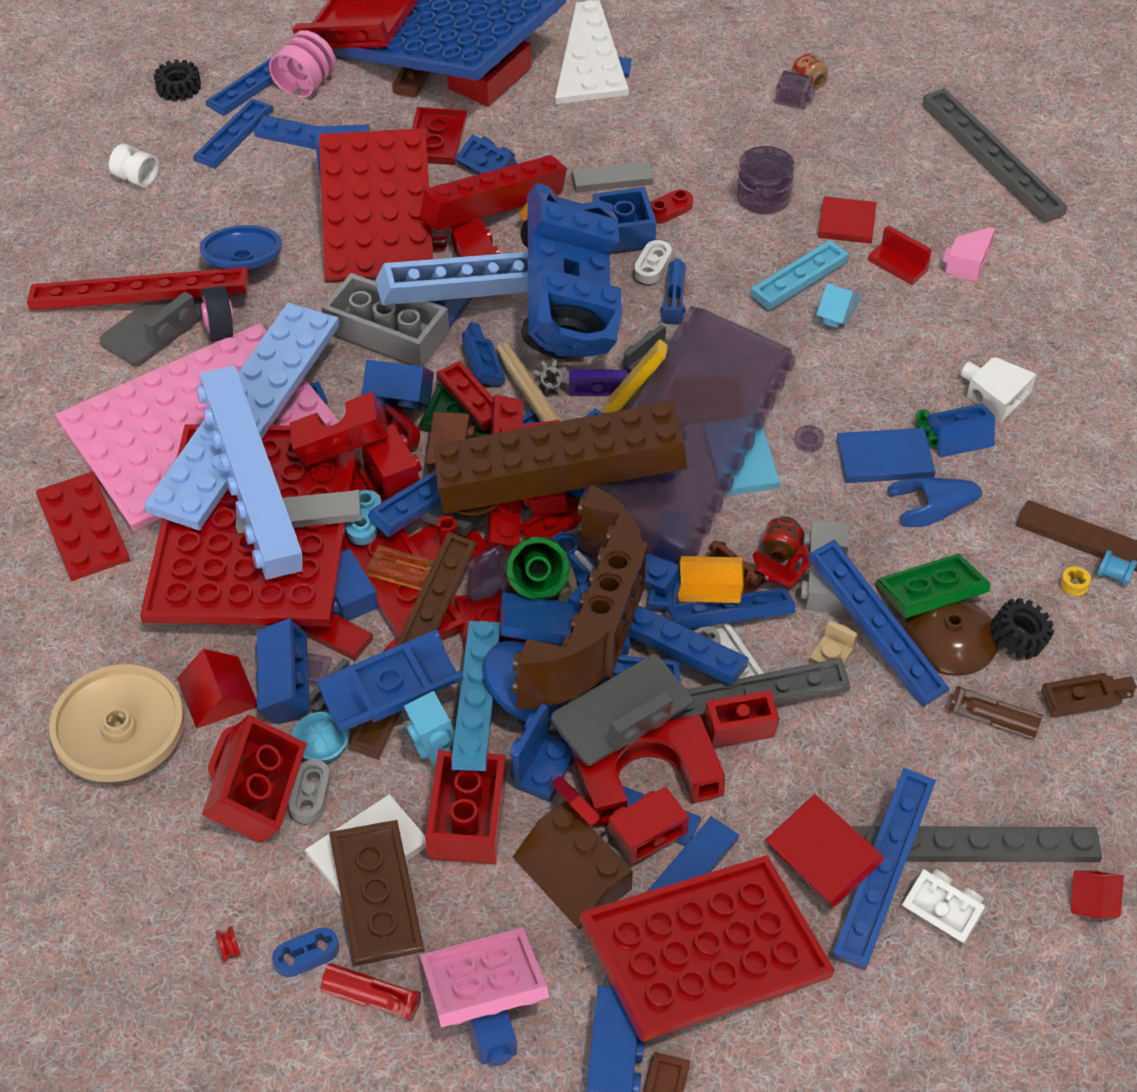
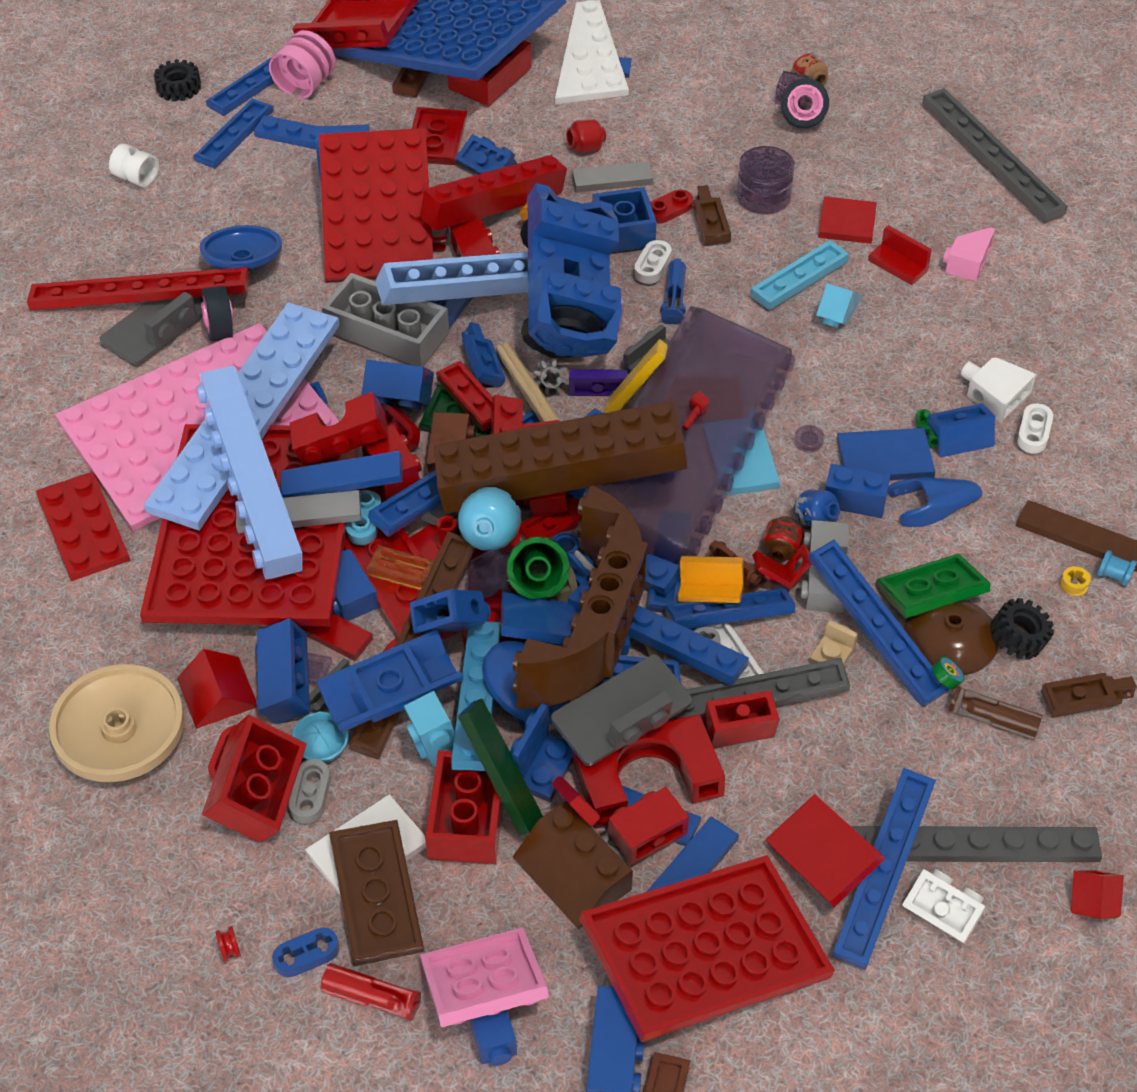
none -> blue tile [281,451,403,498]
none -> blue torso [409,589,491,634]
none -> medium azure cylinder [458,487,521,551]
none -> dark green tile [458,698,543,835]
none -> red head [566,119,606,154]
none -> red hand [682,391,710,431]
none -> reddish brown hinge [693,185,731,245]
none -> wheel [780,78,830,129]
none -> blue head [794,489,840,529]
none -> blue brick [825,464,891,519]
none -> green tile [932,657,965,689]
none -> white plate [1017,403,1053,454]

